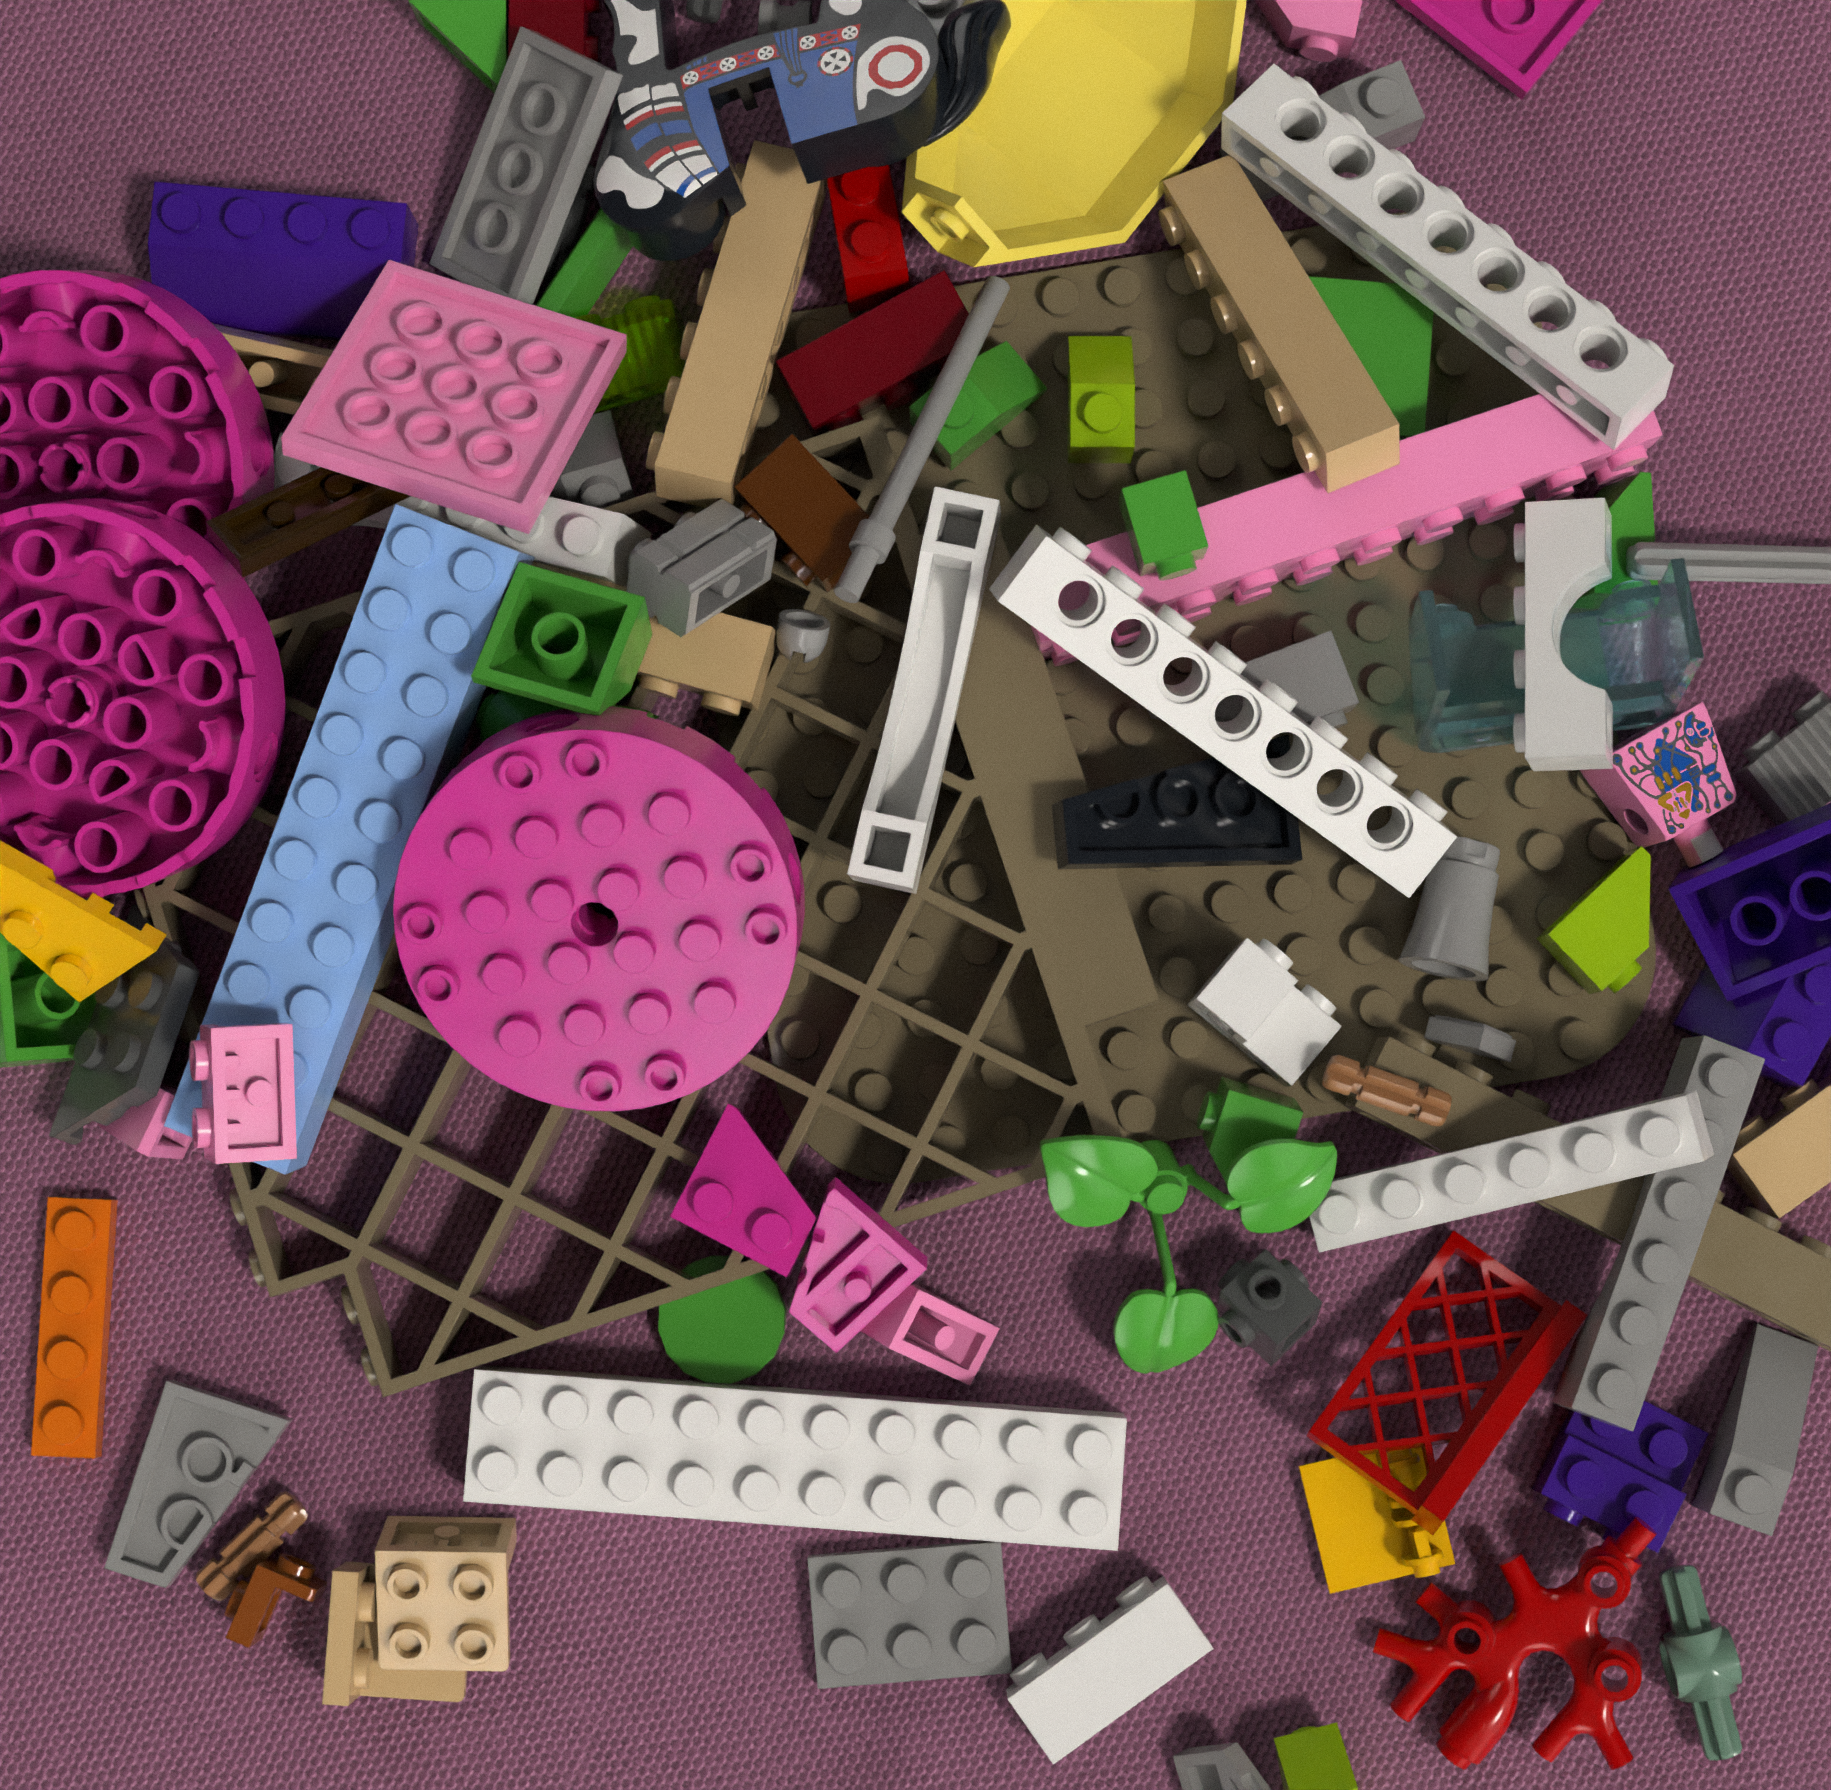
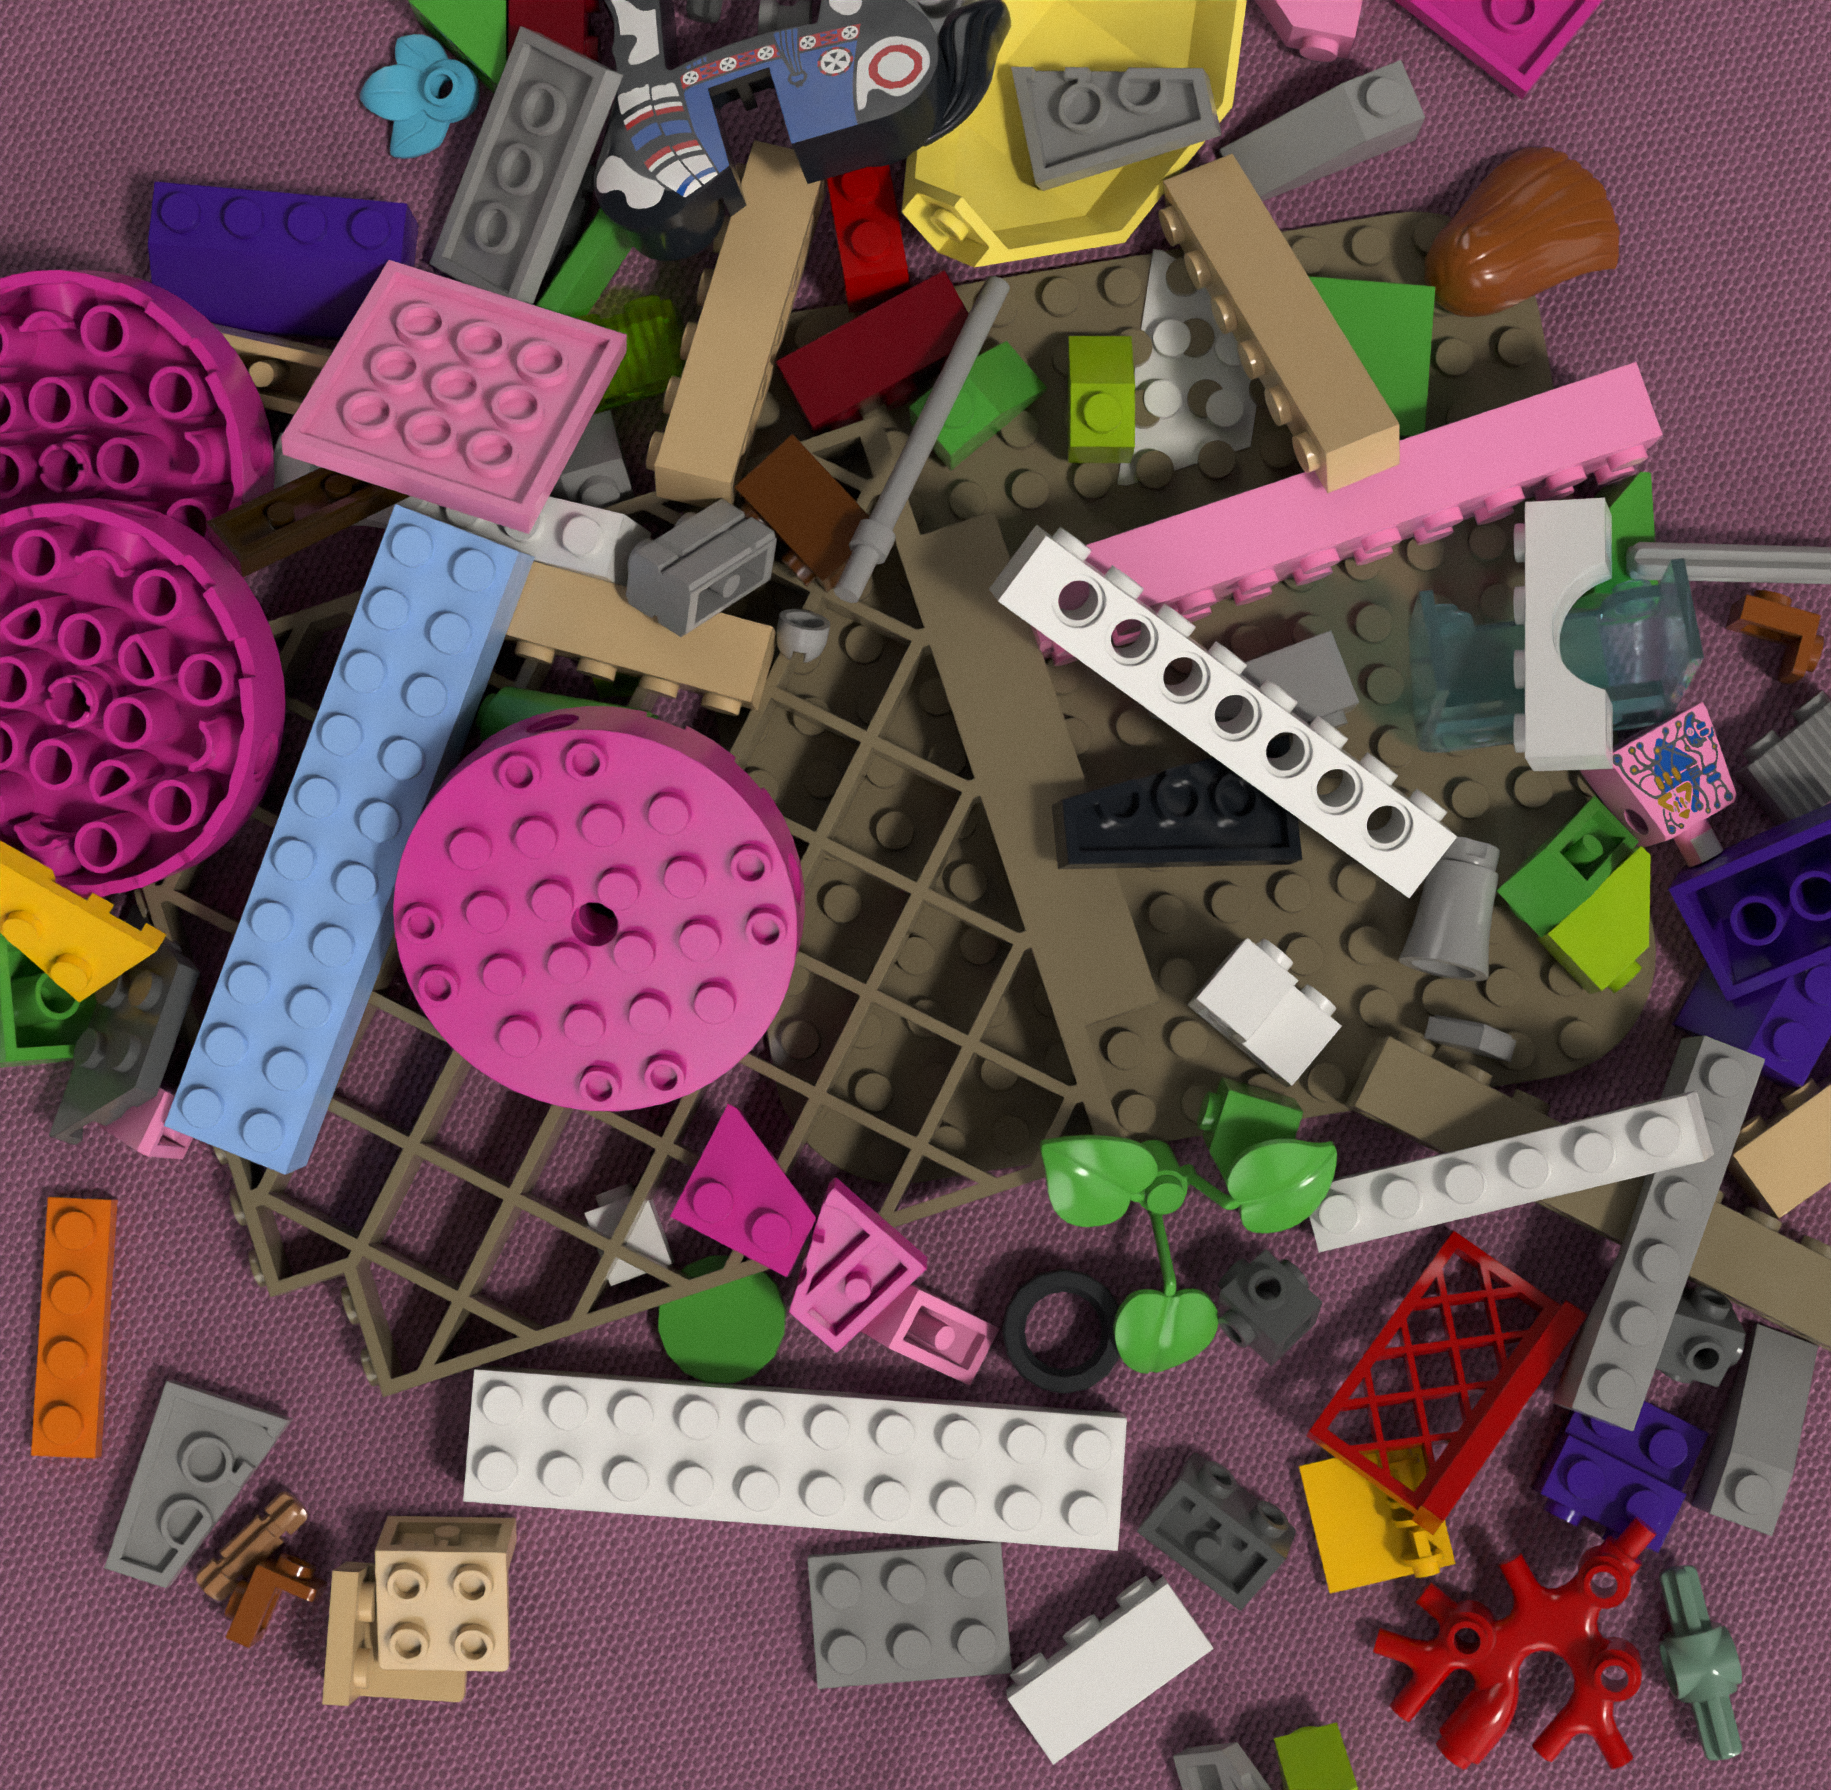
bright pink bracket [189,1023,297,1164] -> none
bright green slope [471,562,653,715] -> none
white arch [847,487,1001,894] -> none
bright green brick [1118,470,1209,581] -> none
white brick [1221,64,1674,450] -> none
medium nougat axle [1322,1055,1452,1126] -> none
none -> medium azure plate [359,34,480,159]
none -> white brick [584,1183,675,1286]
none -> black tyre [1002,1268,1120,1394]
none -> light grey wing [1011,67,1222,191]
none -> white wing [1117,249,1257,486]
none -> dark grey bracket [1137,1452,1296,1611]
none -> dark orange hair [1424,147,1620,317]
none -> bright green slope [1496,795,1639,937]
none -> dark grey brick [1656,1286,1746,1387]
none -> dark orange bracket [1725,590,1824,685]

